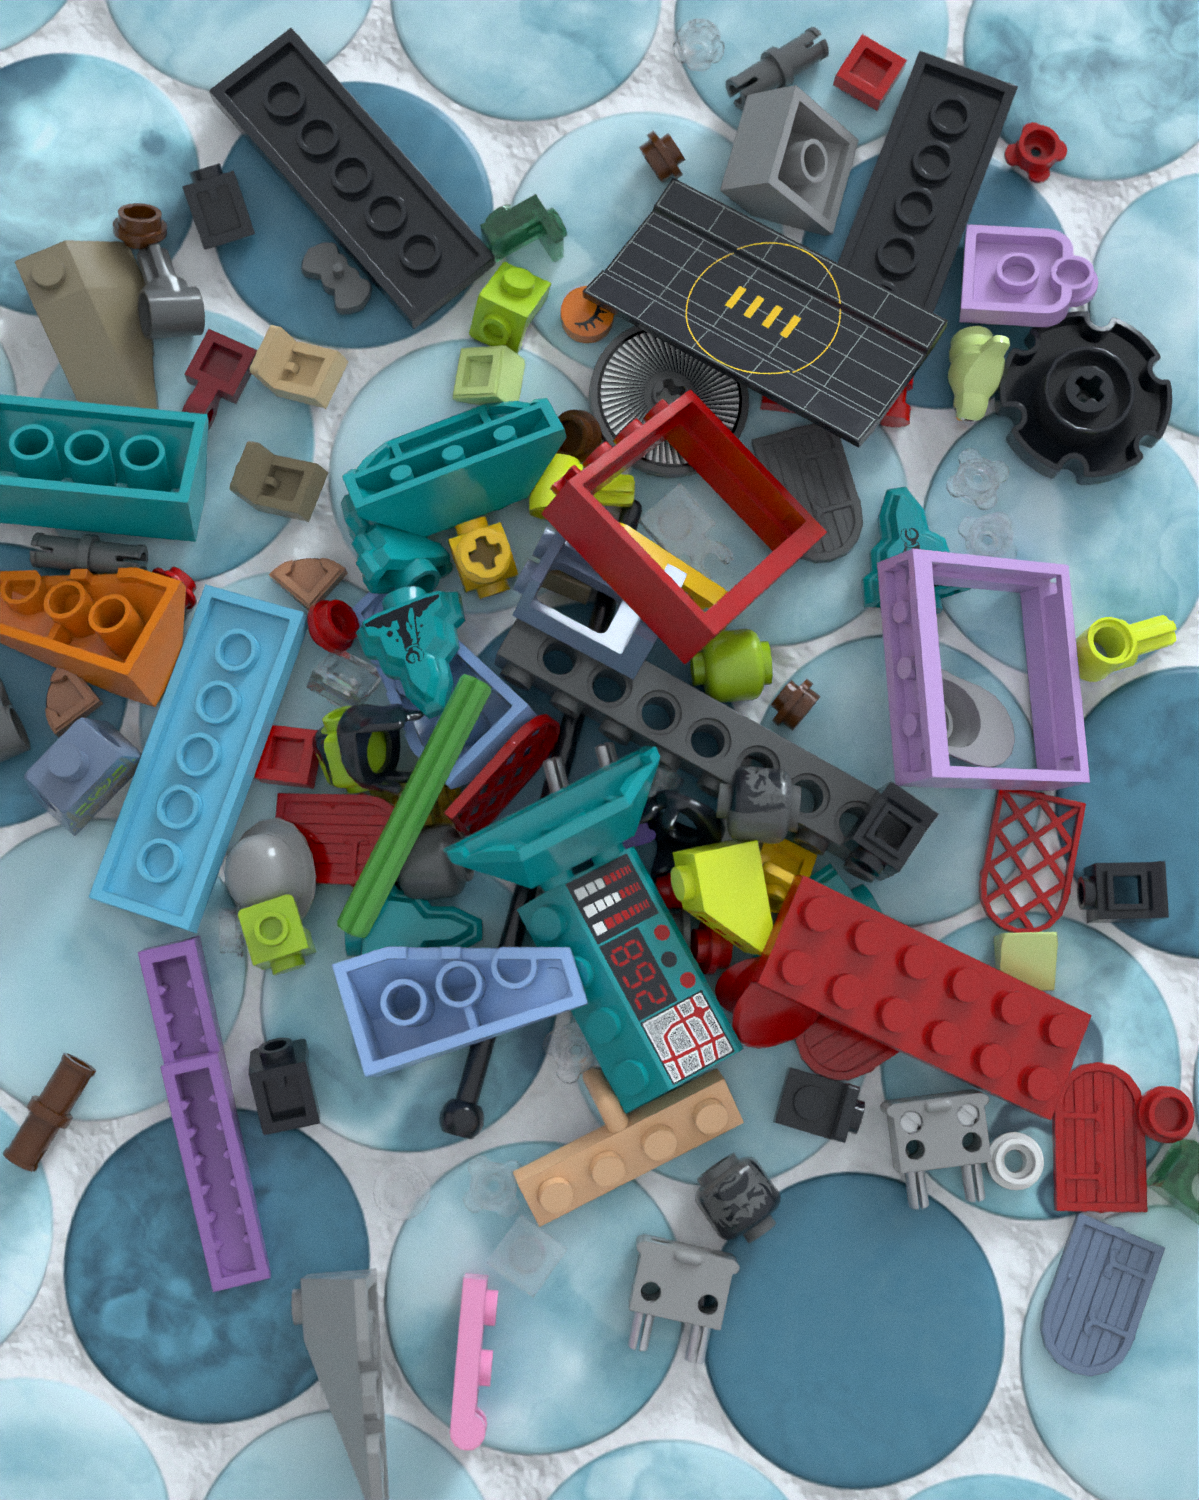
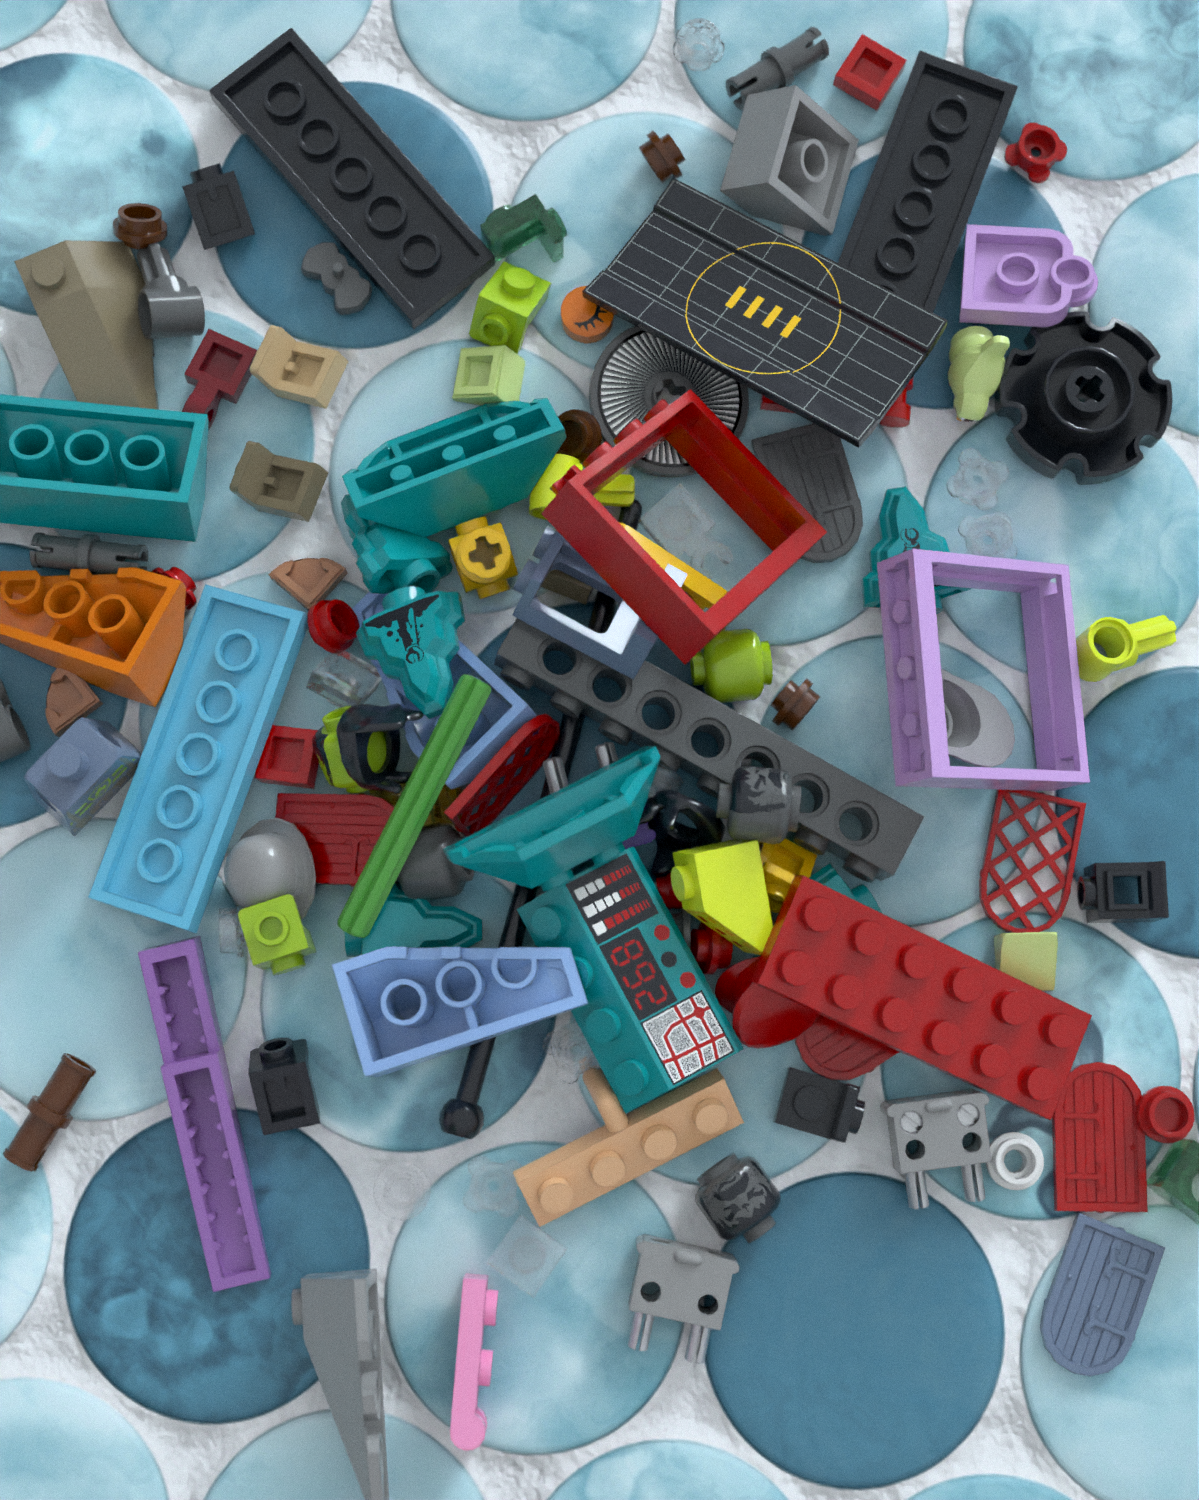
black window [841,781,938,877] -> none

